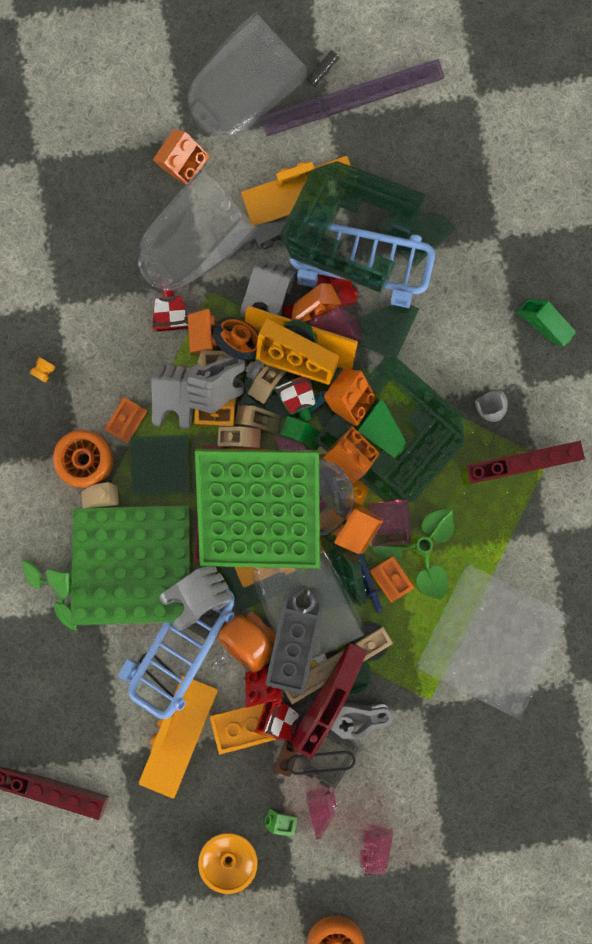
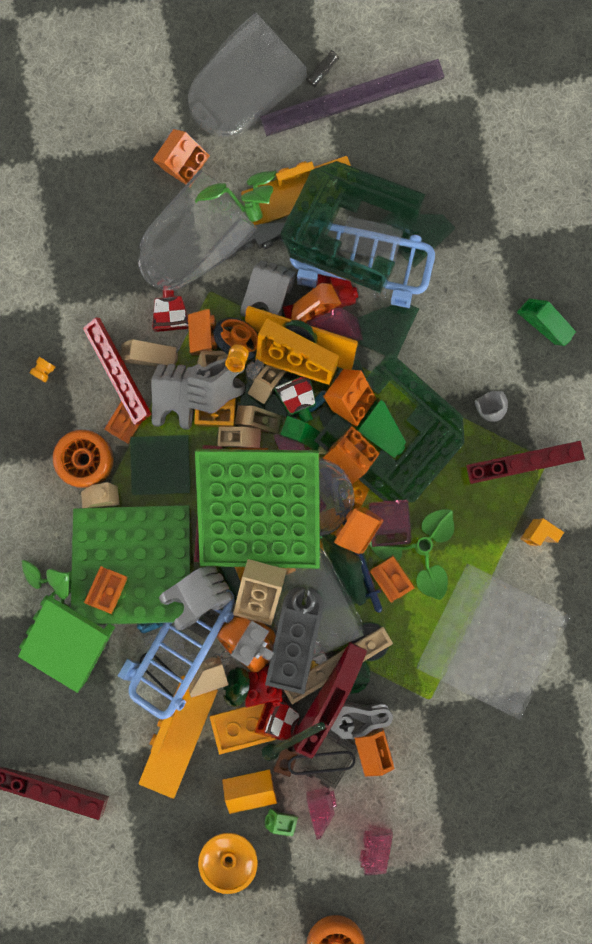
none -> bright green panel [18,591,115,693]
none -> plate [83,318,152,425]
none -> orange plate [84,566,128,614]
none -> tan slope [120,339,178,368]
none -> dark azure arm [136,623,163,633]
none -> tan slope [188,657,228,698]
none -> bright green plant [195,170,277,222]
none -> light orange piece [222,769,277,814]
none -> dark green tile [223,667,250,707]
none -> light orange wheel [225,345,249,373]
none -> light grey hinge [230,621,274,666]
none -> tan slope [233,559,287,625]
none -> clear green piece [262,722,325,761]
none -> clear piece [339,216,404,263]
none -> orange slope [354,727,395,777]
none -> light orange piece [521,518,564,546]

